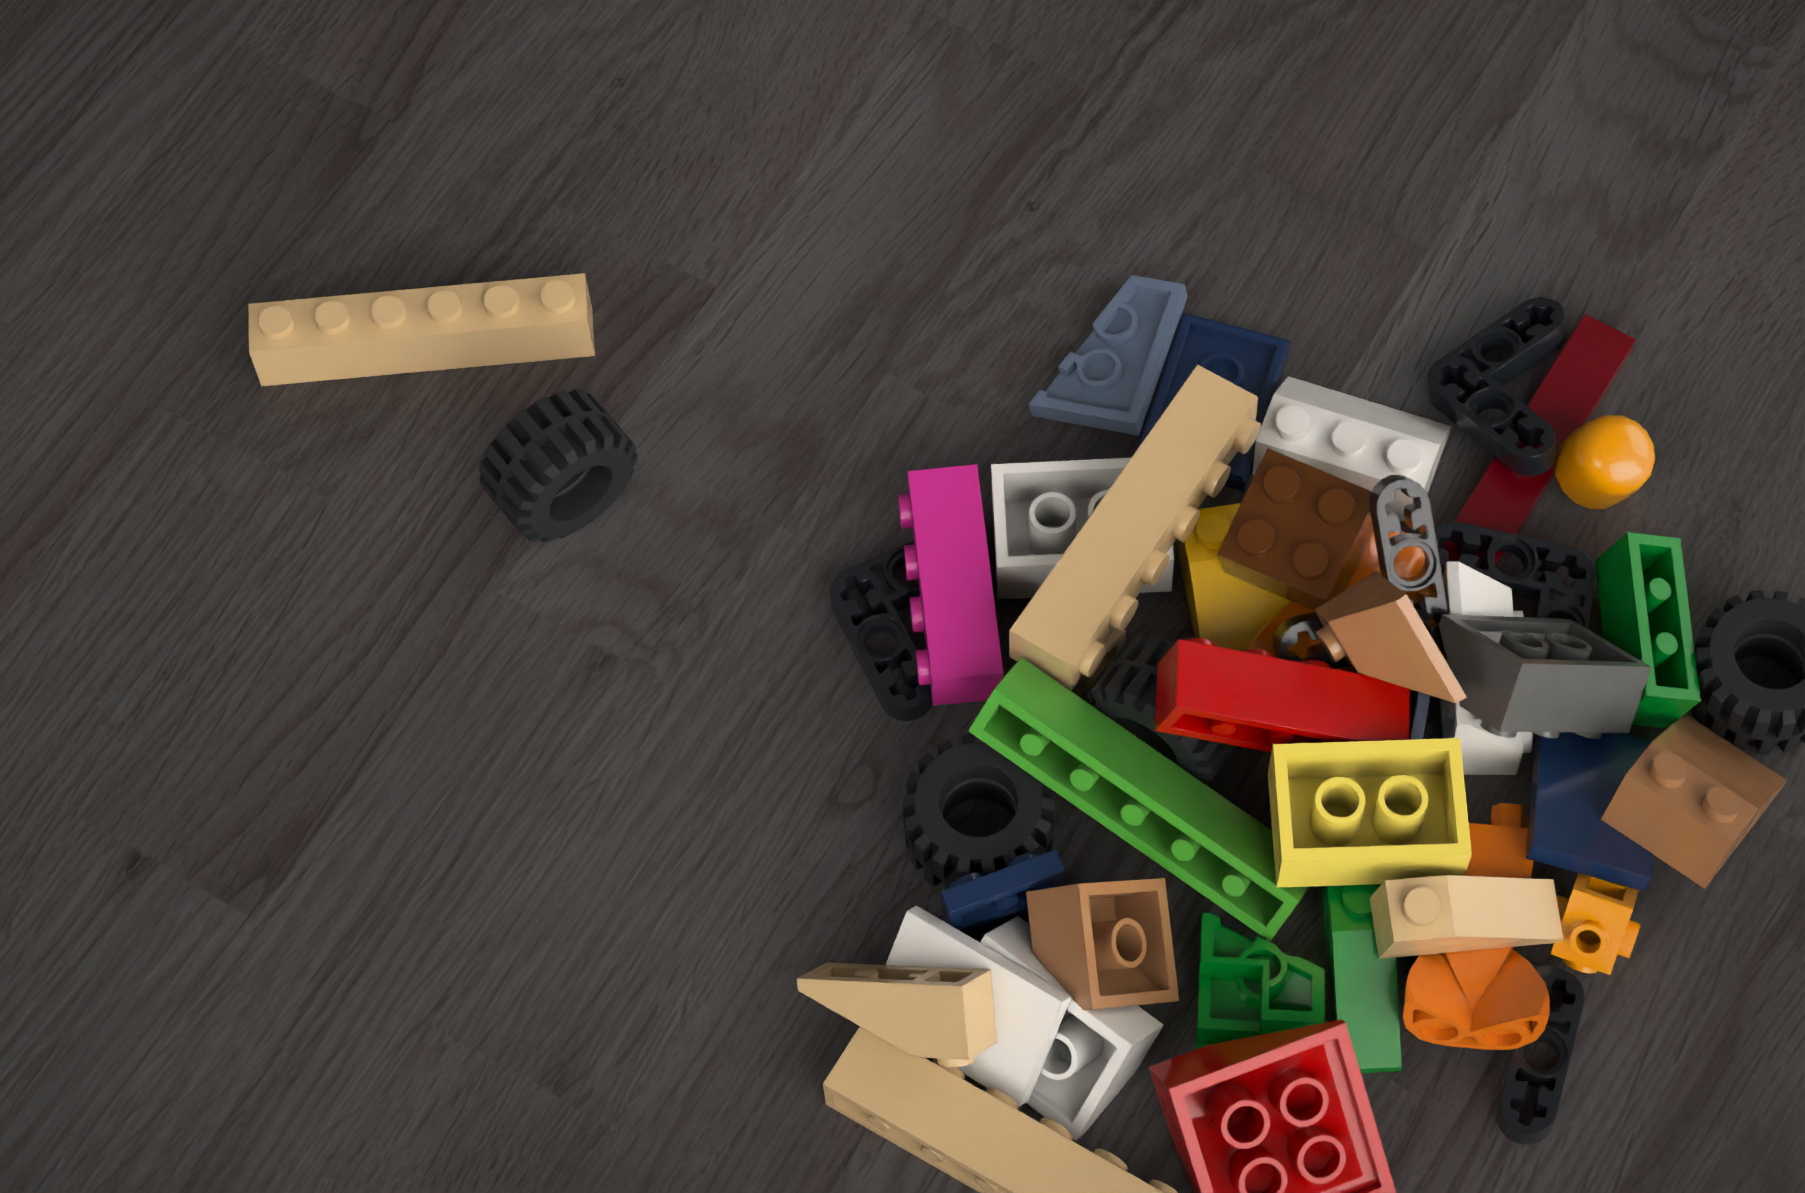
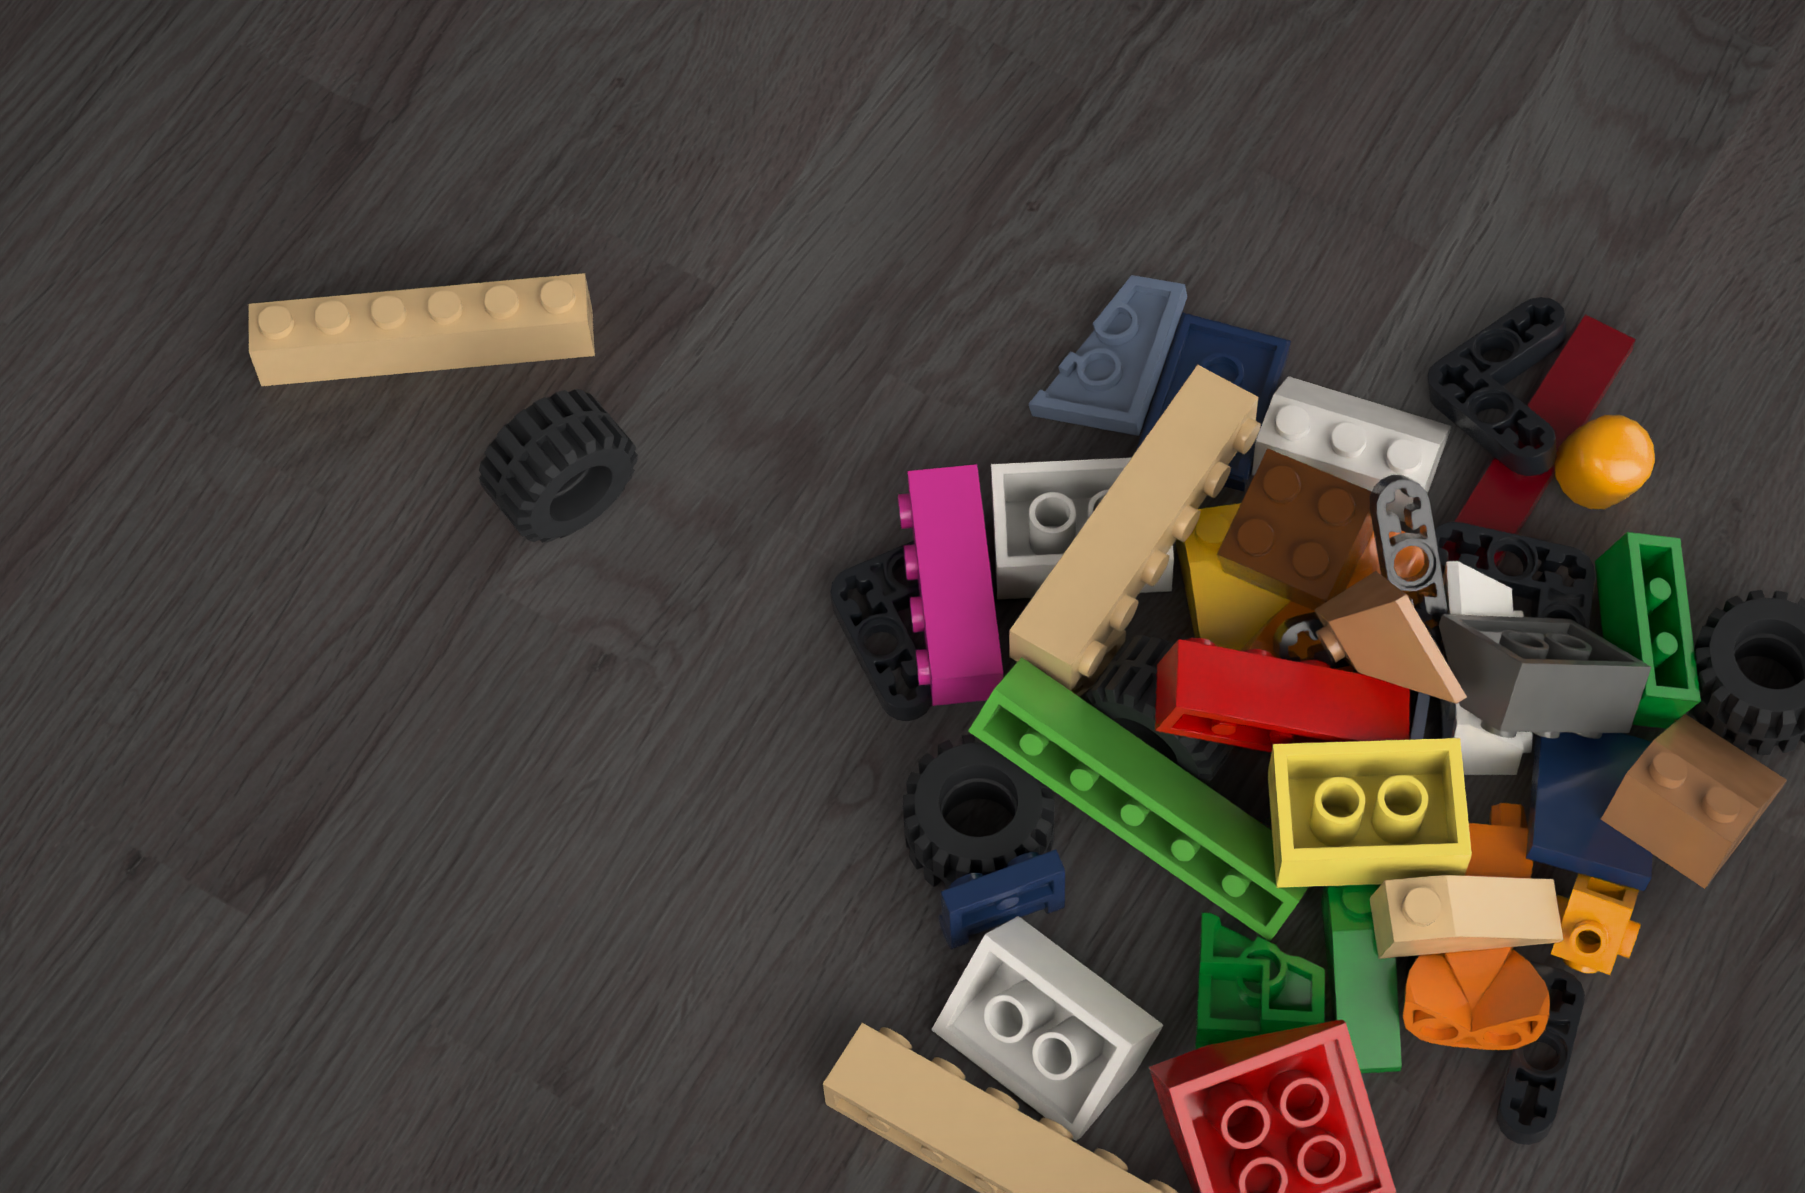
tan slope [797,963,997,1067] -> none
white tile [886,906,1072,1107] -> none
medium nougat slope [1026,878,1179,1011] -> none

